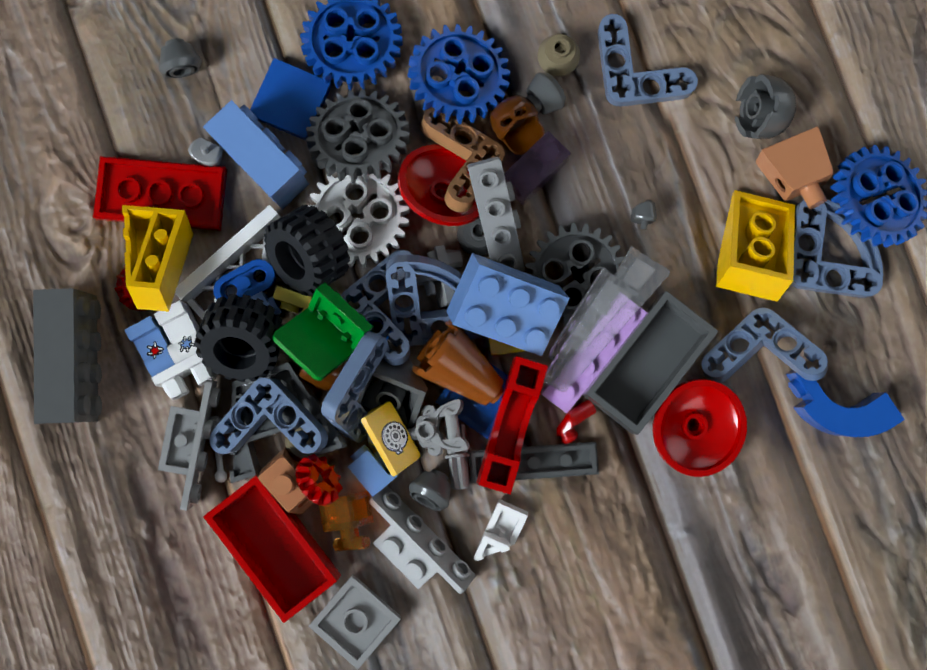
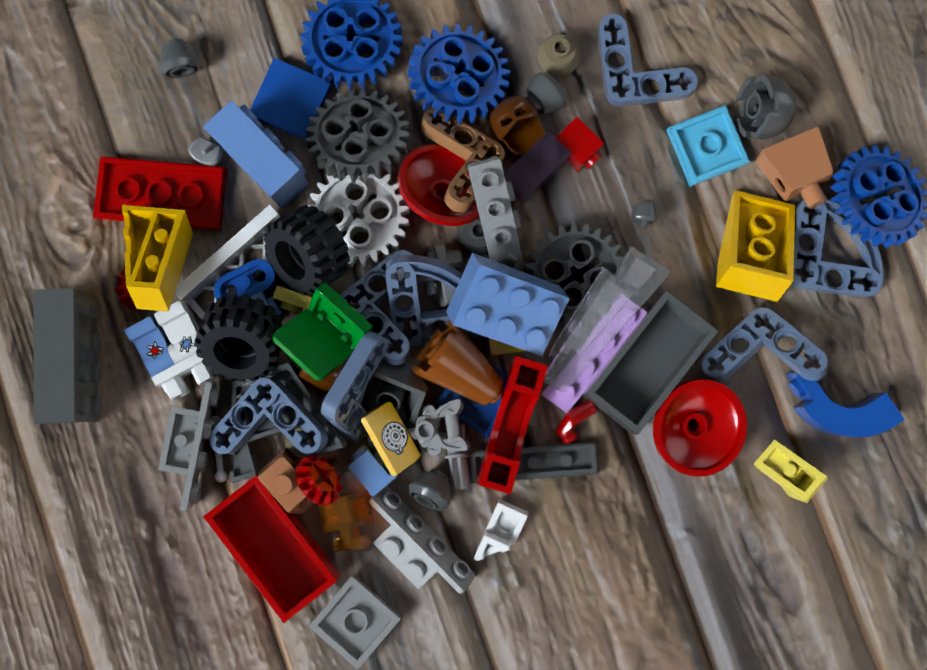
none -> red brick [552,117,604,173]
none -> medium azure tile [666,105,750,187]
none -> light yellow slope [754,440,828,503]

